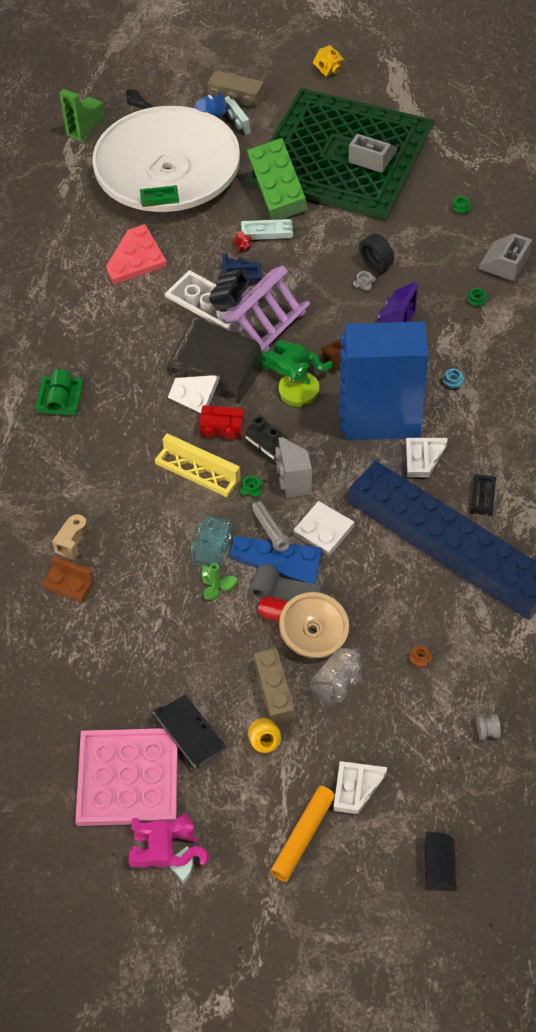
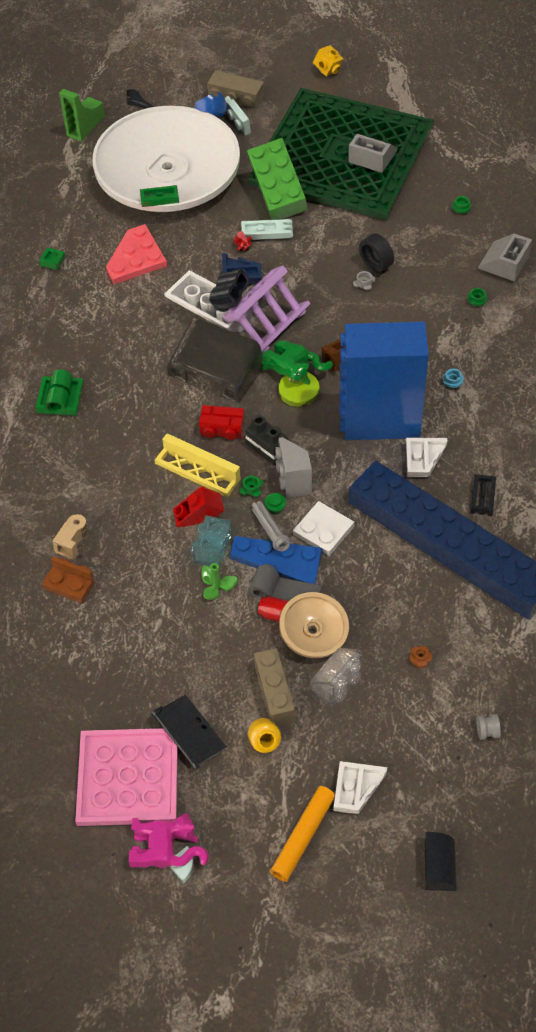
white wing [168,376,220,413] -> none
dark purple slope [377,282,418,323] -> none
none -> green plate [39,247,65,270]
none -> red slope [173,486,224,528]
none -> green plate [264,493,286,514]

